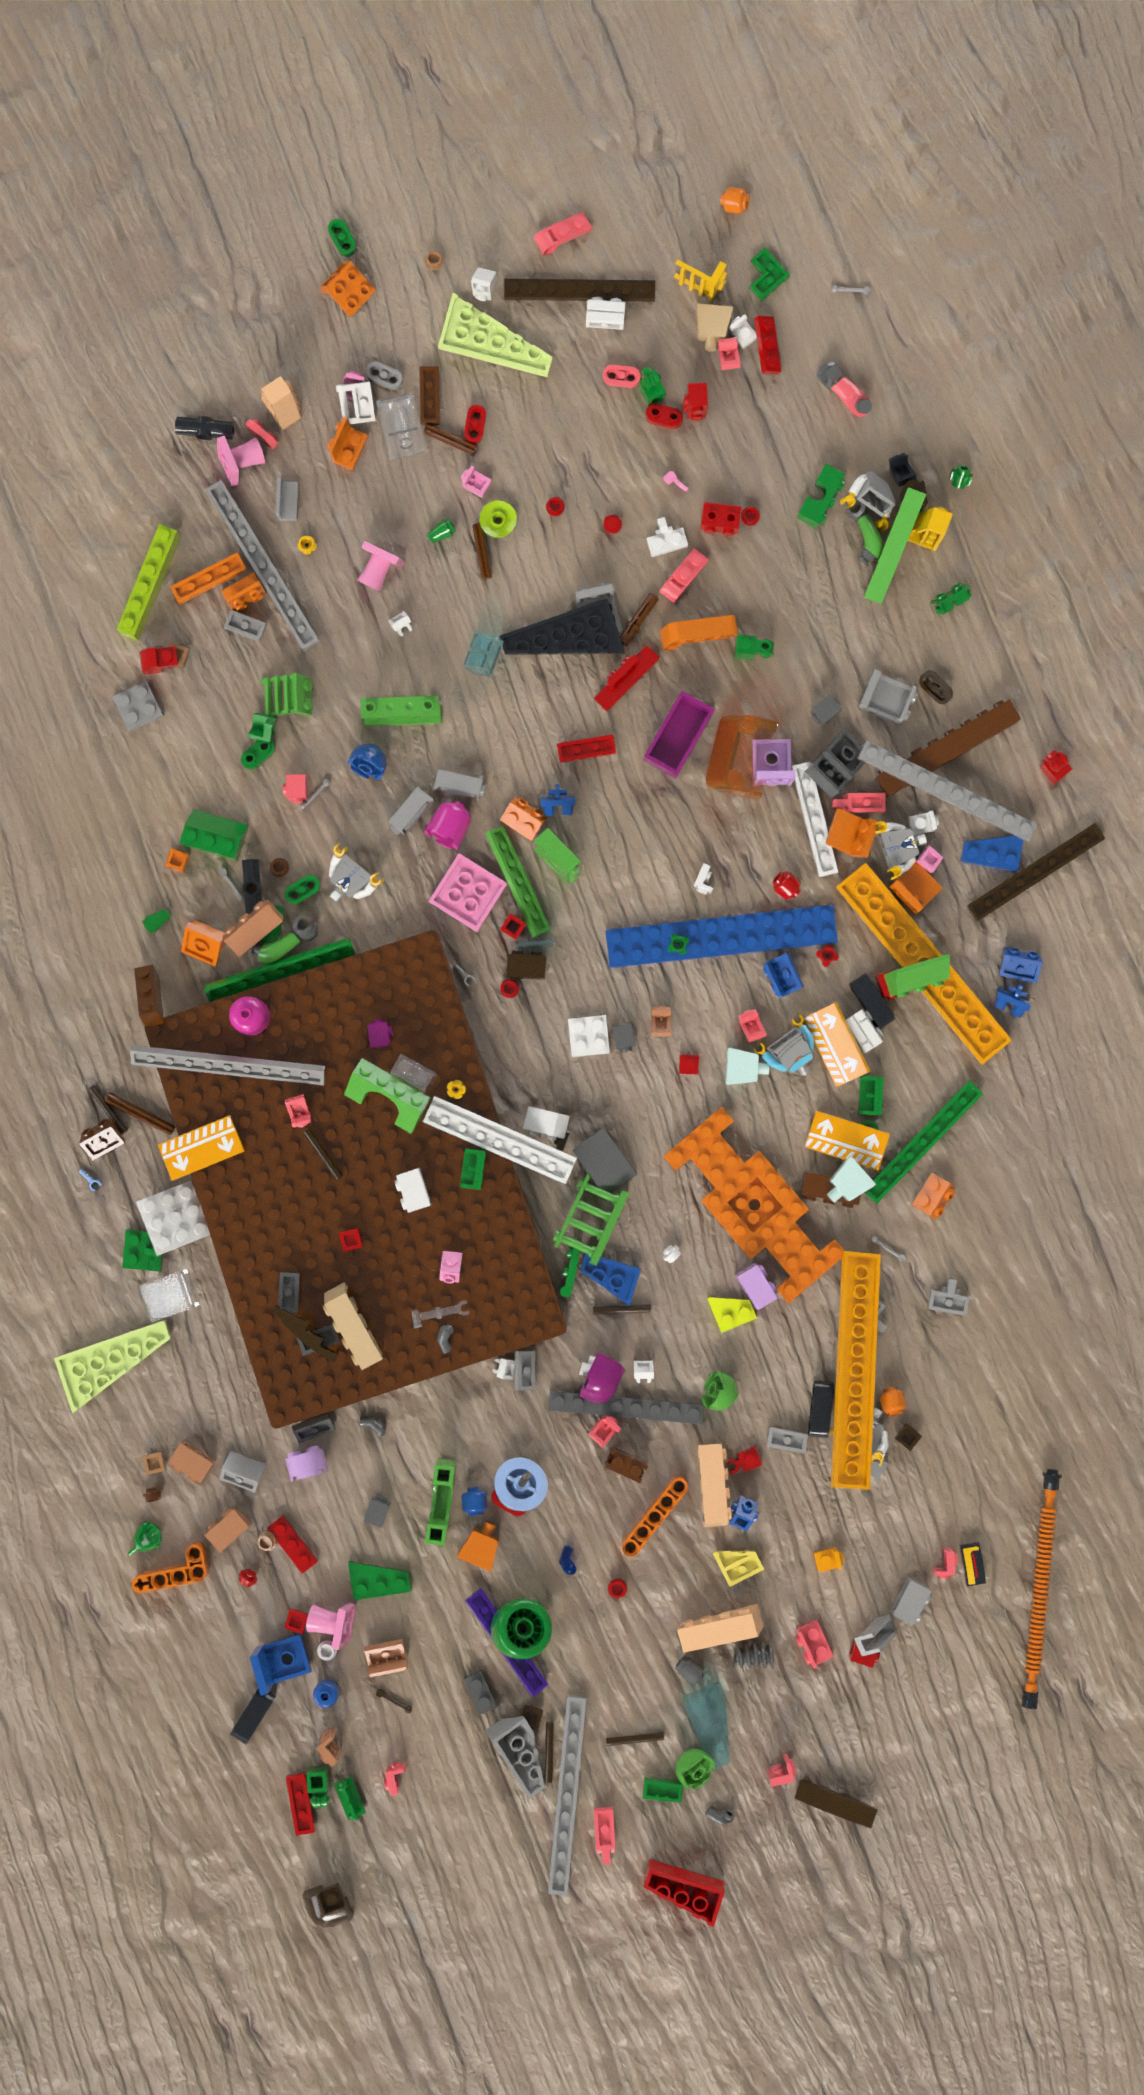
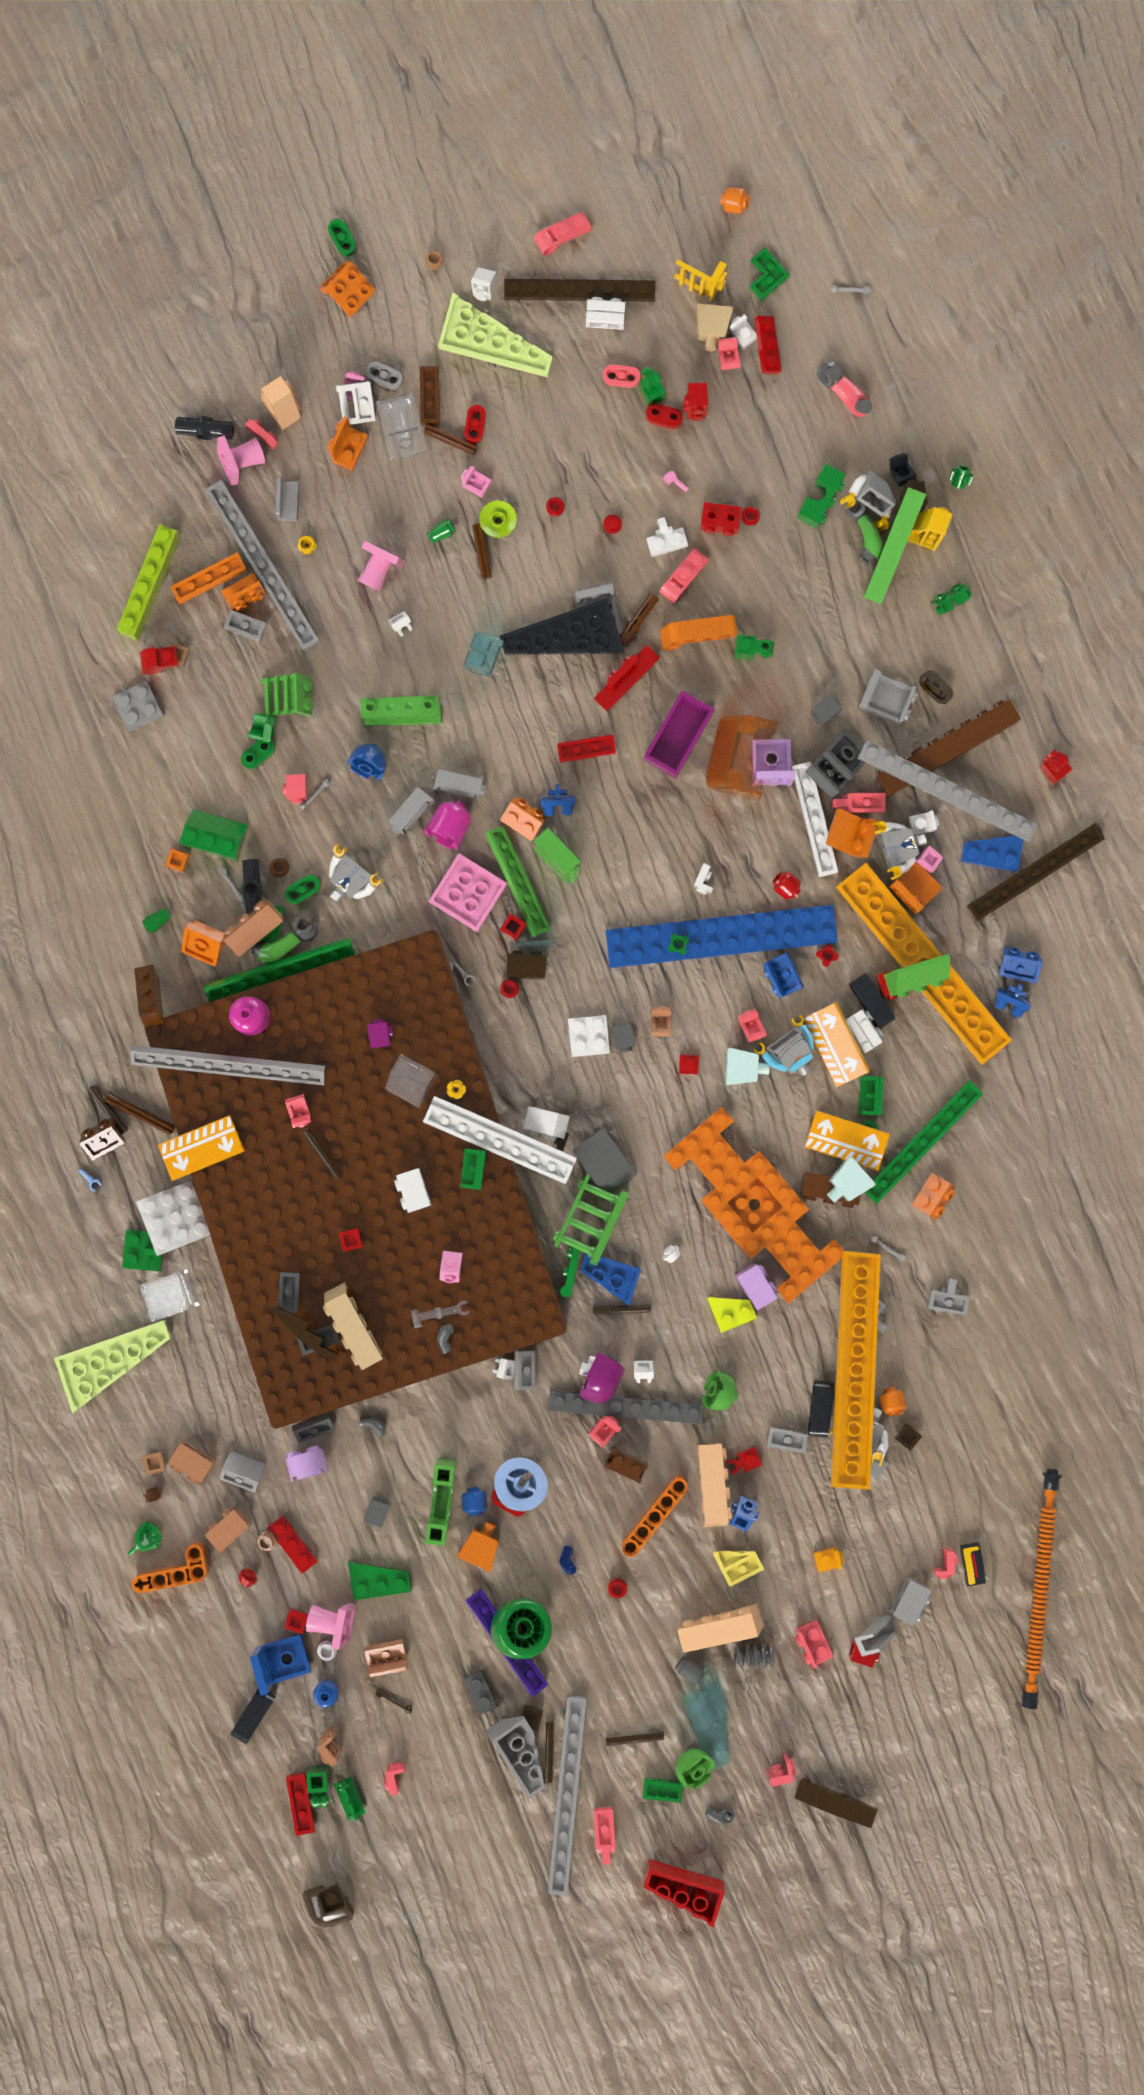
bright green arch [344,1058,430,1133] -> none

